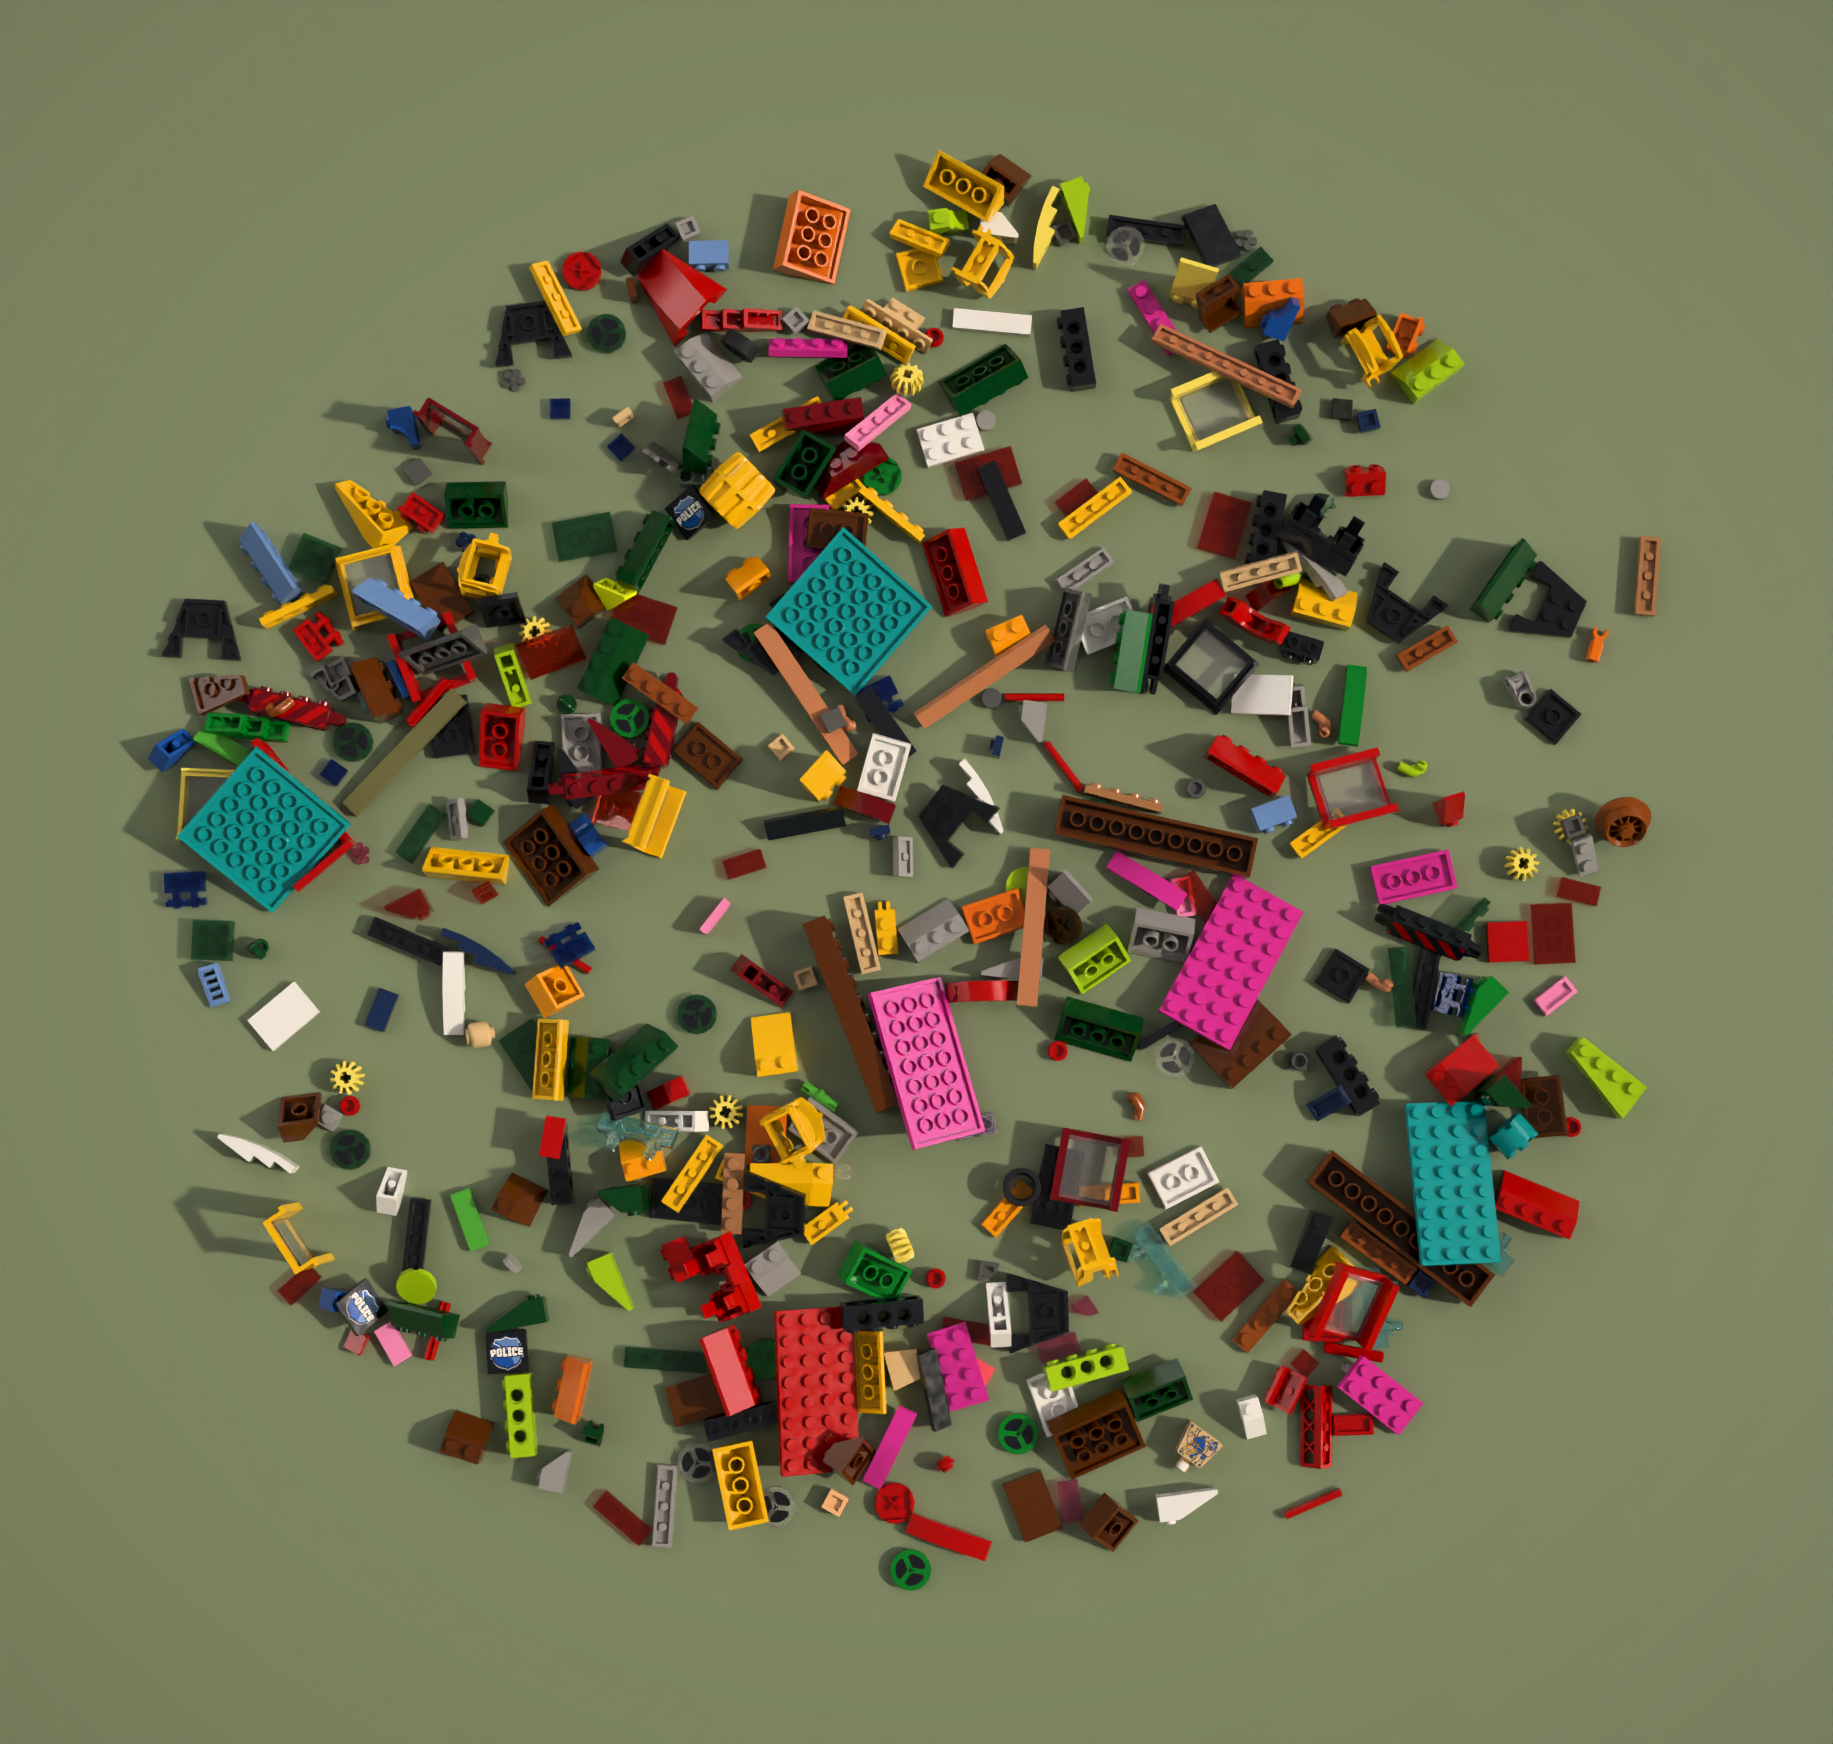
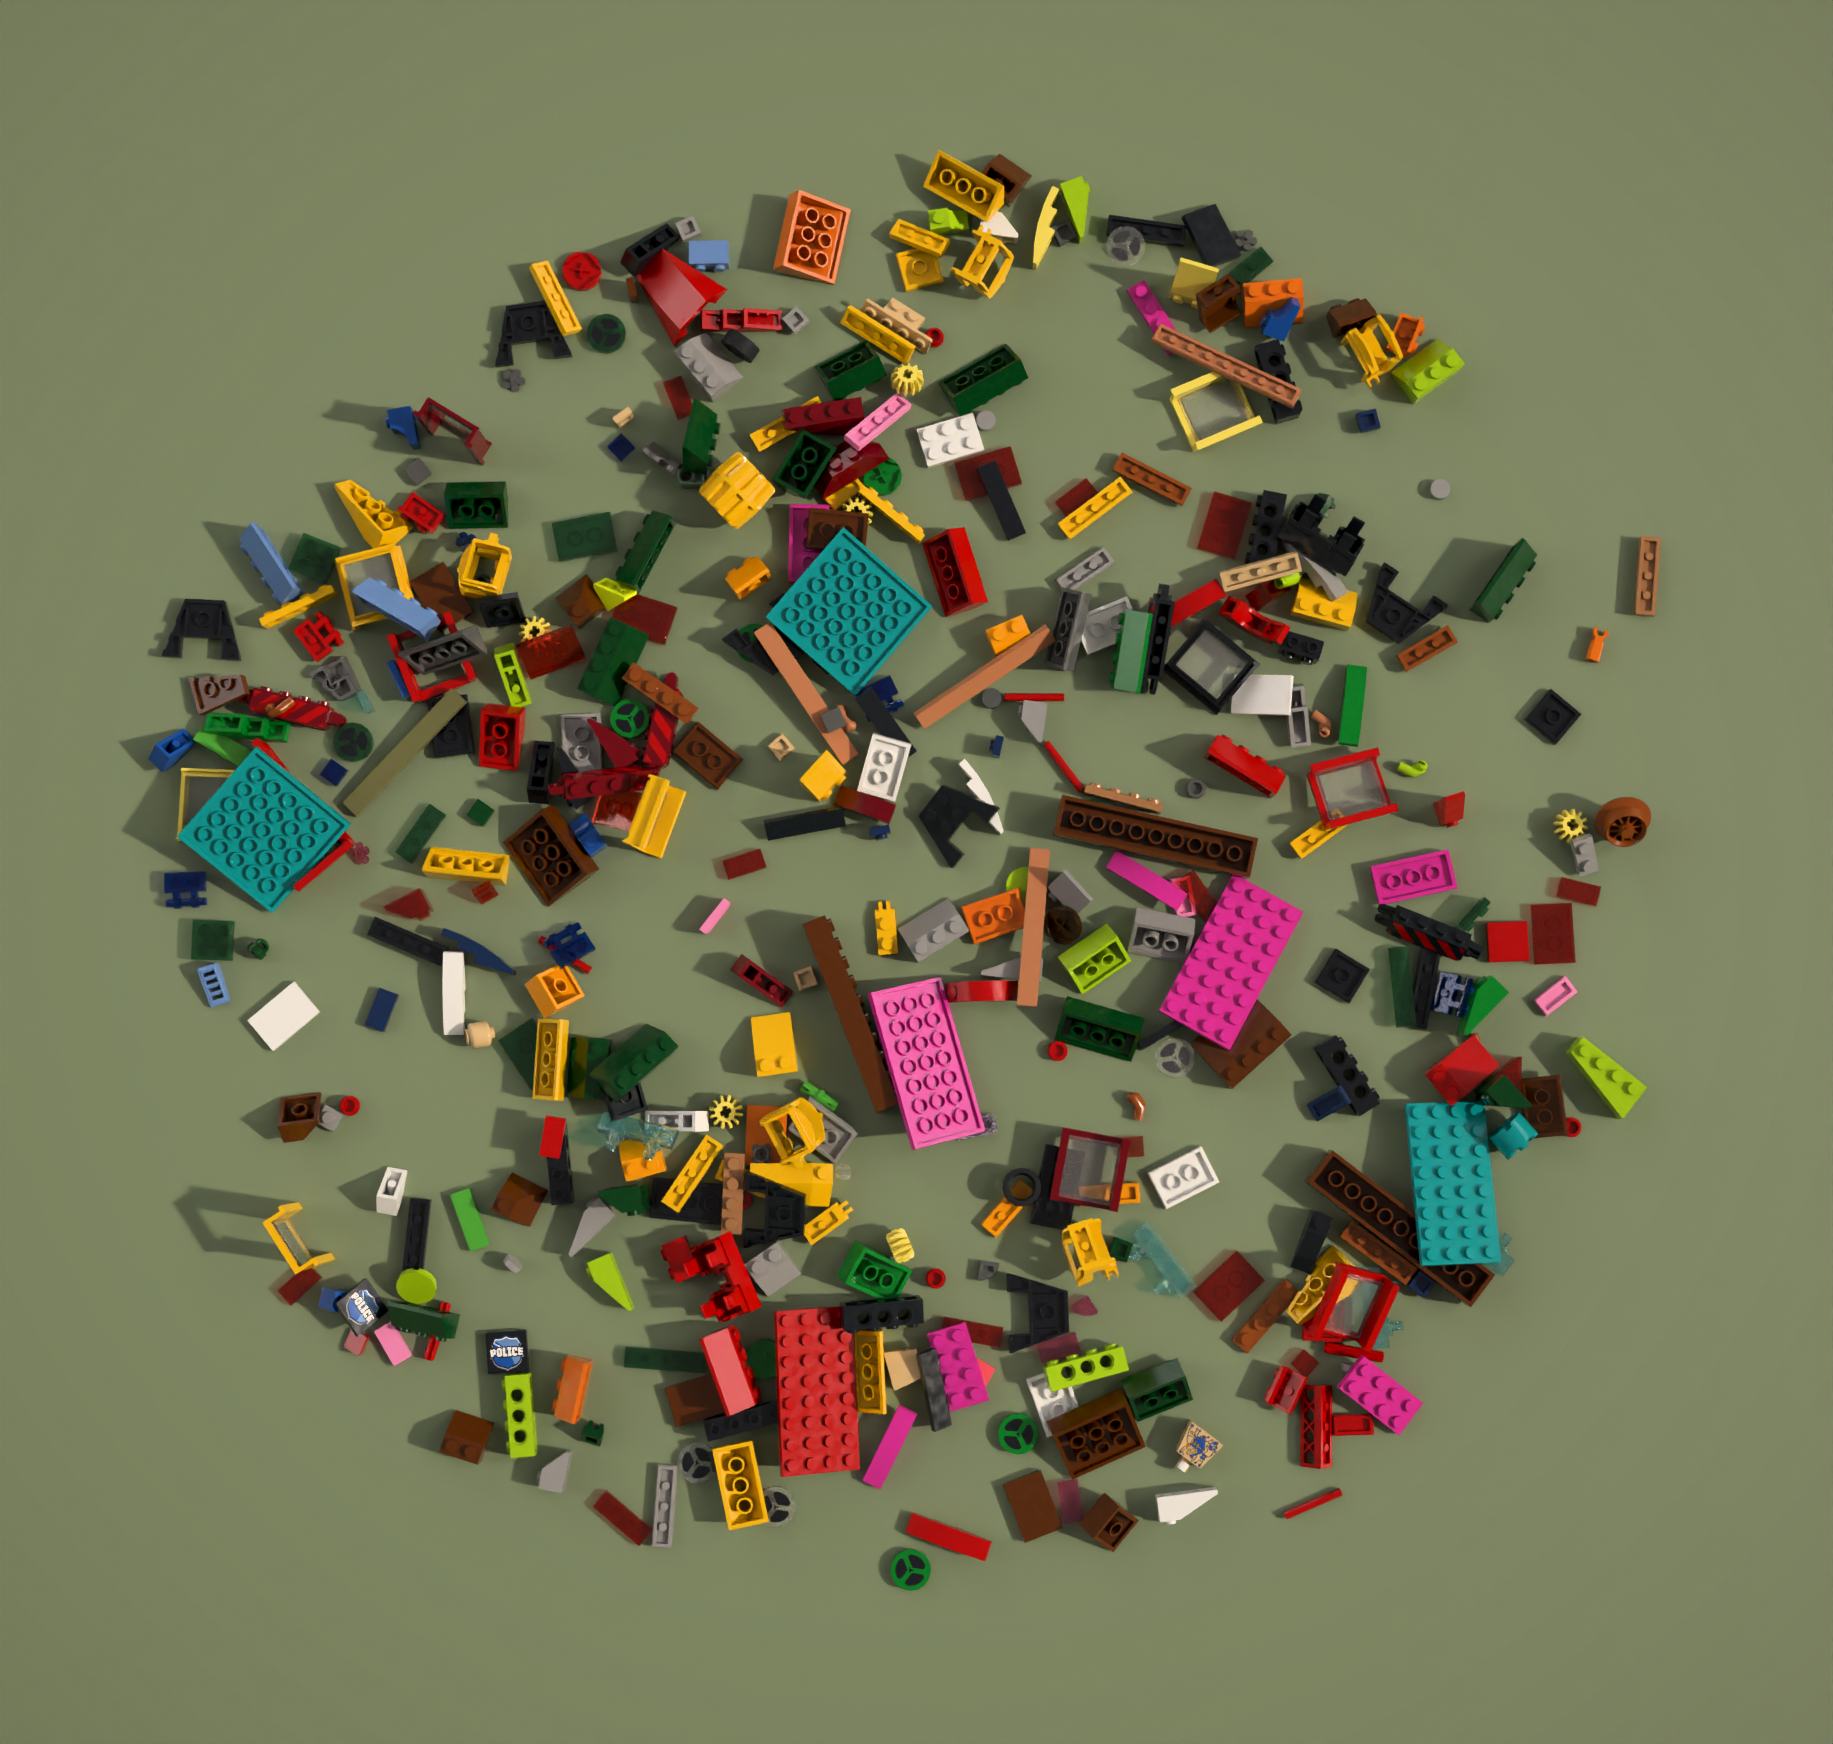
white slope [217,1134,300,1174] -> none
light yellow gear [330,1061,365,1095] -> none
clear green tile [330,1130,371,1170] -> none
reddish brown slope [349,657,403,724] -> none
red axle [405,677,450,727] -> none
light grey plate [446,798,468,841] -> none
dark green slope [486,1294,549,1333] -> none
clear blue tile [550,398,571,420] -> none
dark green tile [557,694,577,714] -> none
red slope [647,1076,691,1111] -> none
tile [664,484,716,540] -> none
clear green tile [677,994,717,1034] -> none
dark pink plate [768,338,848,358] -> none
tan plate [807,310,887,350] -> none
light nougat plate [821,1488,849,1517] -> none
reddish brown slope [823,1436,876,1485] -> none
tan plate [843,892,881,975] -> none
red tile [874,1482,915,1524] -> none
light grey plate [893,836,913,878] -> none
red plate [936,1455,955,1473] -> none
white tile [952,308,1032,336] -> none
white slope [986,1282,1011,1348] -> none
black brick [1057,307,1096,392] -> none
tan plate [1159,1187,1238,1246] -> none
white slope [1236,1394,1267,1439] -> none
medium blue brick [1249,795,1297,834] -> none
dark grey plate [1288,1051,1309,1072] -> none
dark green tile [1289,423,1313,446] -> none
pearl dark grey tile [1331,398,1353,421] -> none
red bracket [1344,464,1386,497] -> none
nougat arm [1364,972,1393,993] -> none
red slope [1494,1170,1580,1240] -> none
light grey piece [1504,670,1536,711] -> none
light yellow gear [1504,847,1539,881] -> none
black wing [1508,561,1587,638] -> none
dark grey tile [1559,814,1587,840] -> none

